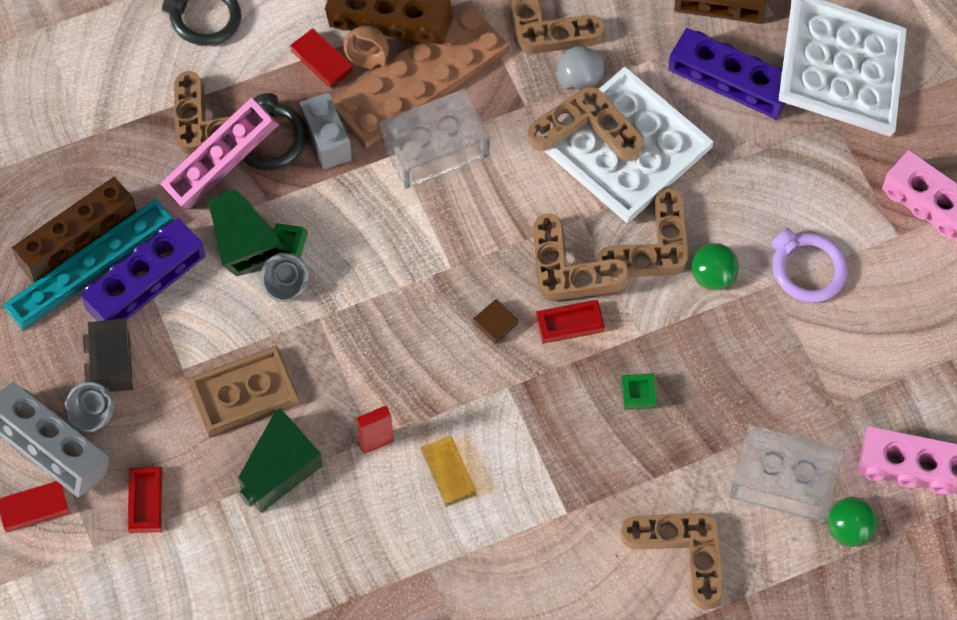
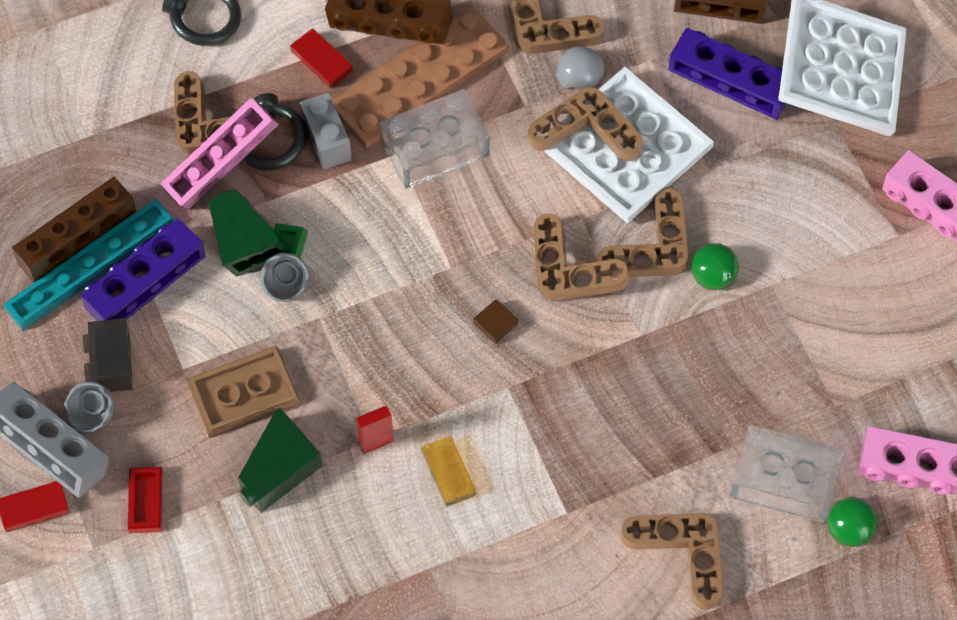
nougat hair [344,25,389,71] -> none
red tile [536,300,605,344] -> none
green plate [621,373,657,410] -> none
lavender piece [771,228,847,303] -> none

